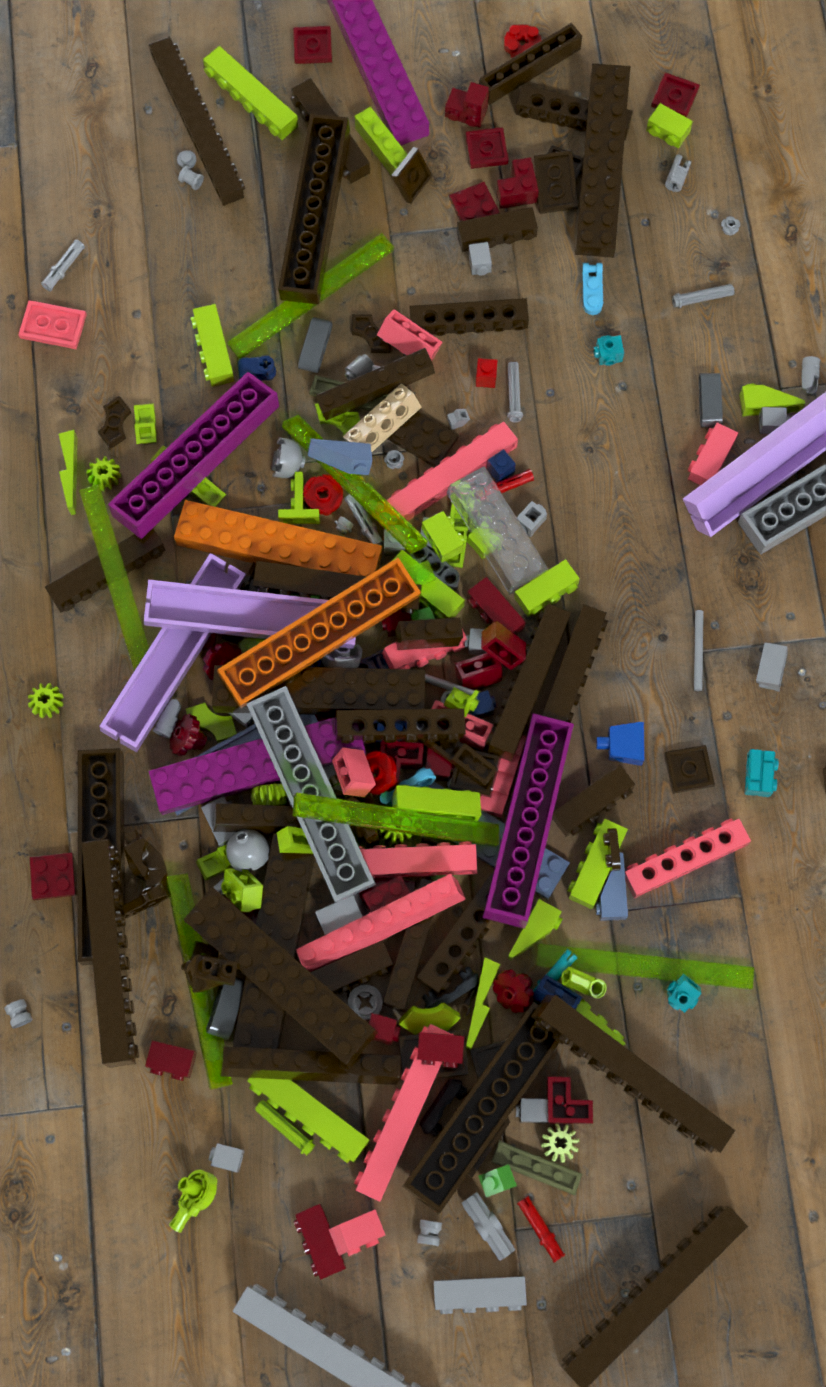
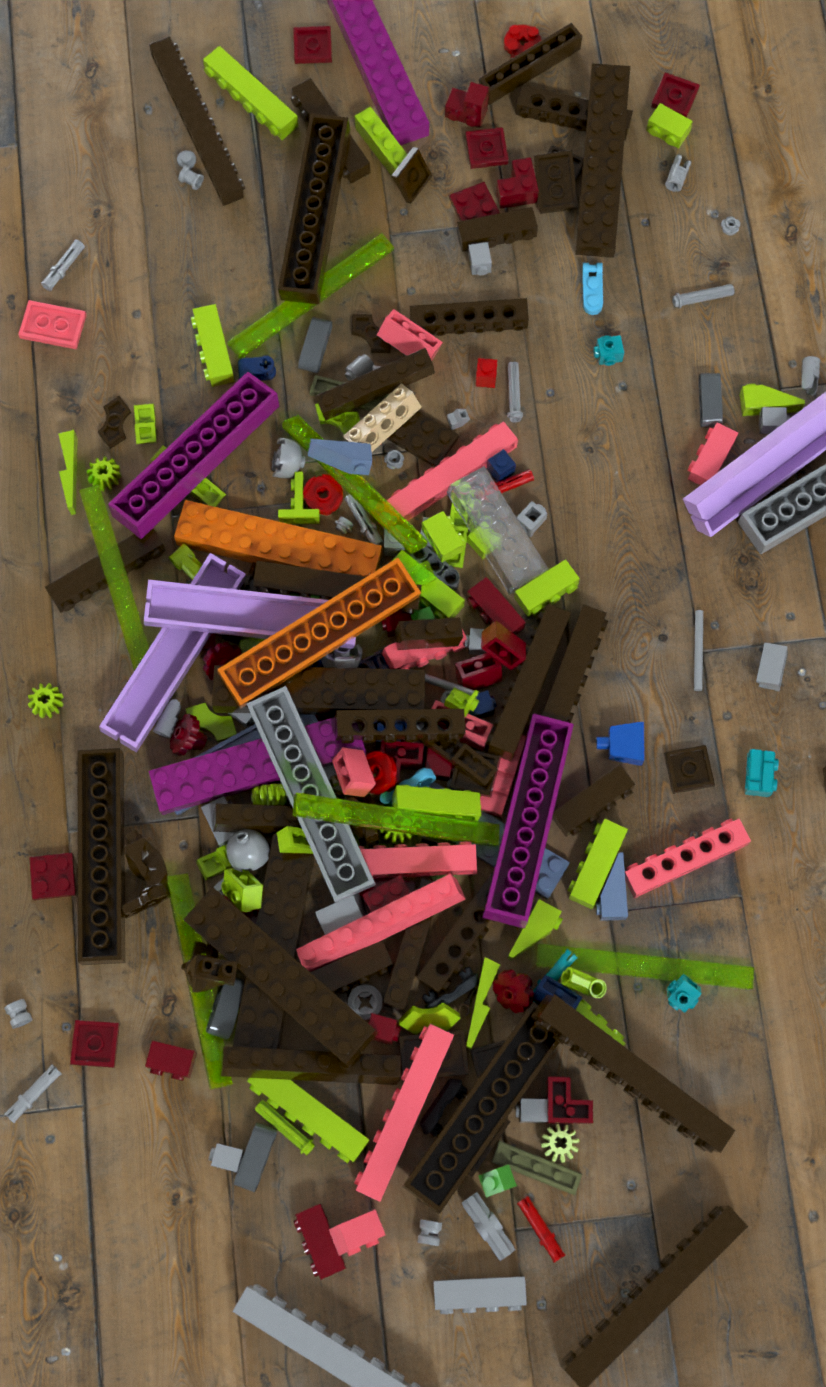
dark brown brick [82,839,139,1068] -> none
lime pin [169,1170,217,1233] -> none
dark red brick [417,1032,464,1068] -> none
dark brown plate [603,828,621,871] -> none
none -> light grey pin [4,1064,62,1123]
none -> dark red plate [70,1020,120,1068]
none -> lime piece [168,544,202,581]
none -> dark grey beam [234,1123,278,1193]

